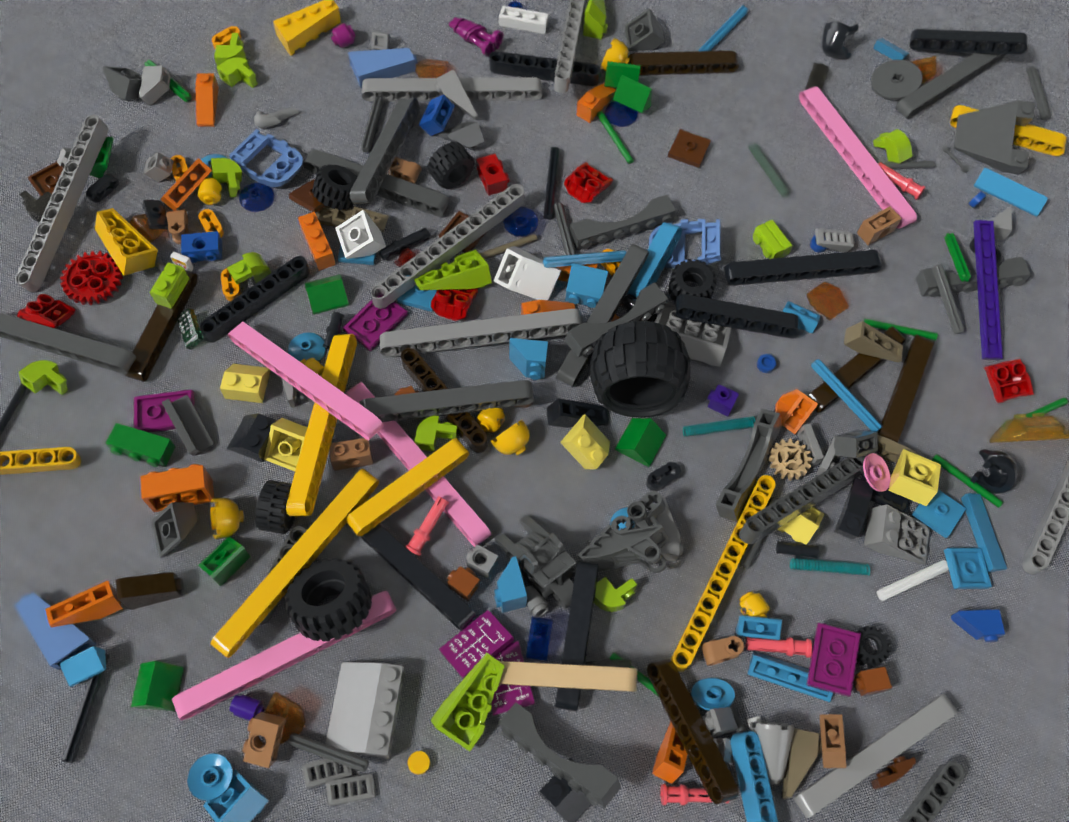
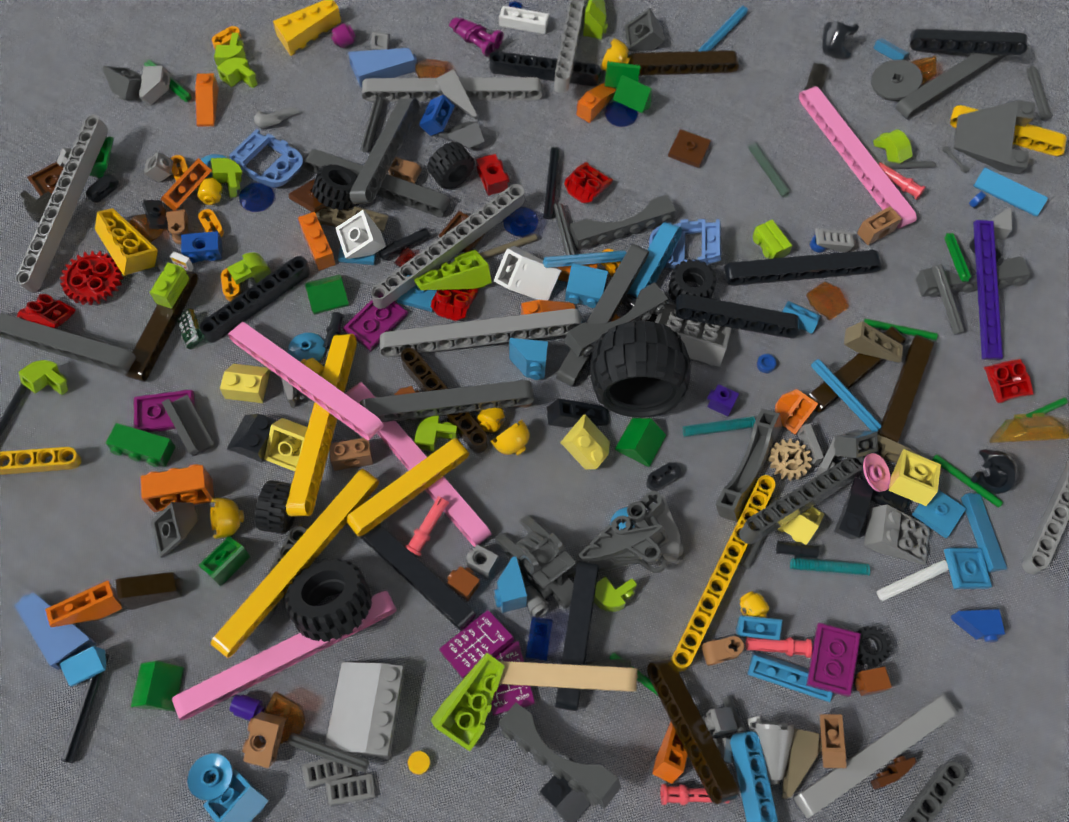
green bar [597,111,634,164] -> none
dark azure dish [691,678,735,710] -> none

